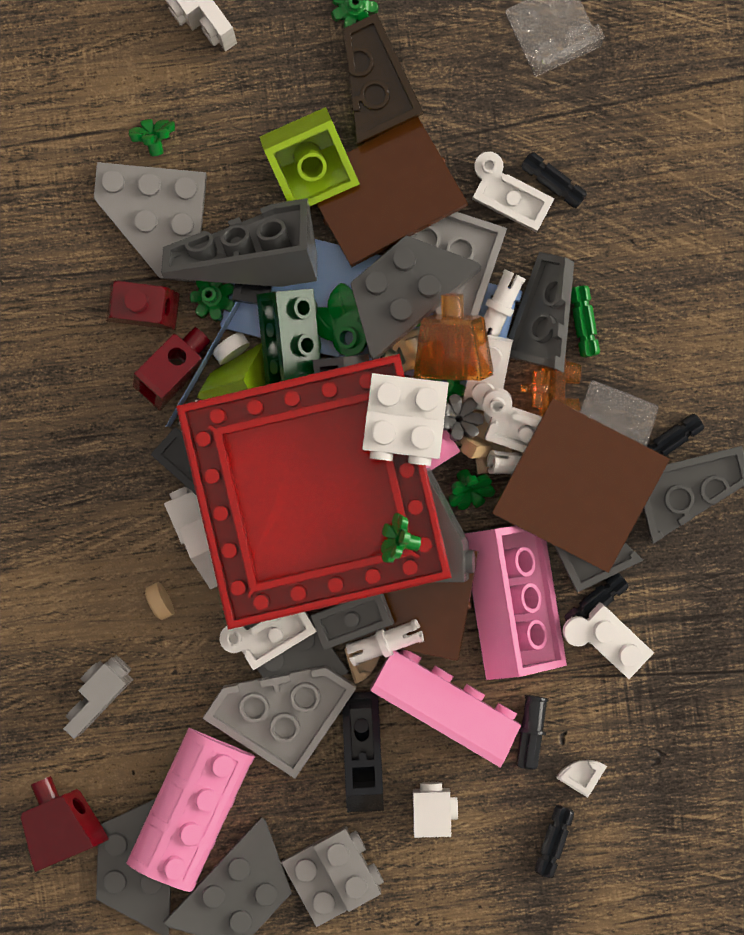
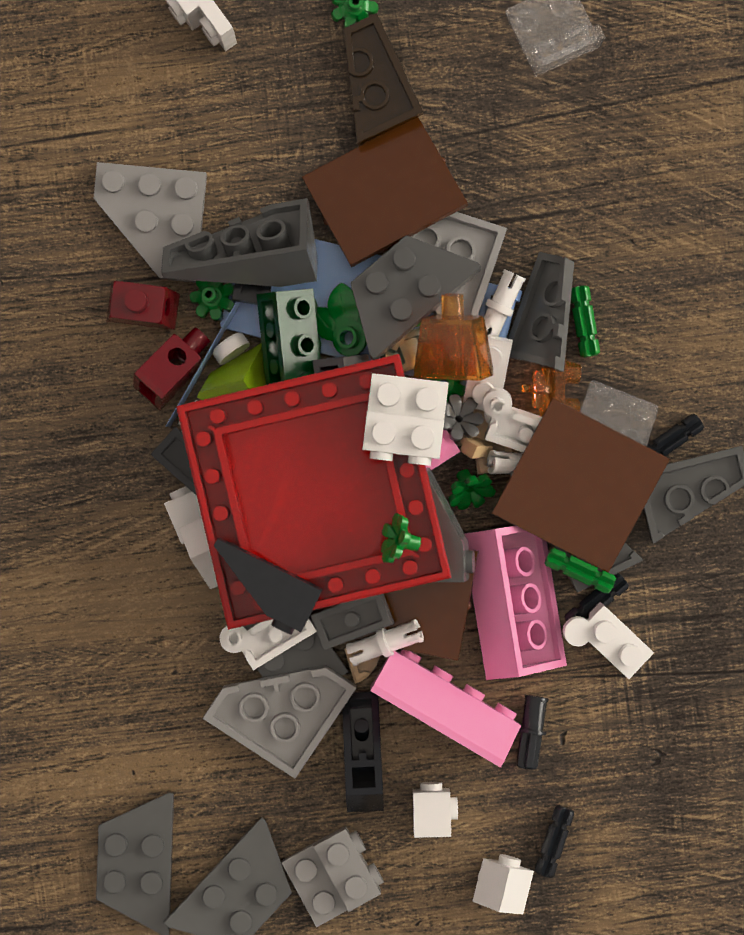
dark red torso [21,776,109,872] -> none
light grey plate [63,655,134,739] -> none
bright pink container [126,728,255,892] -> none
green plant [128,119,175,156] -> none
tan tile [145,582,175,620] -> none
lime slope [259,107,360,206] -> none
white hinge [472,152,555,233] -> none
black axle [521,152,587,208] -> none
white tile [556,760,607,798] -> none
none -> black slope [214,538,323,635]
none -> white brick [473,854,534,914]
none -> green axle [545,548,616,593]

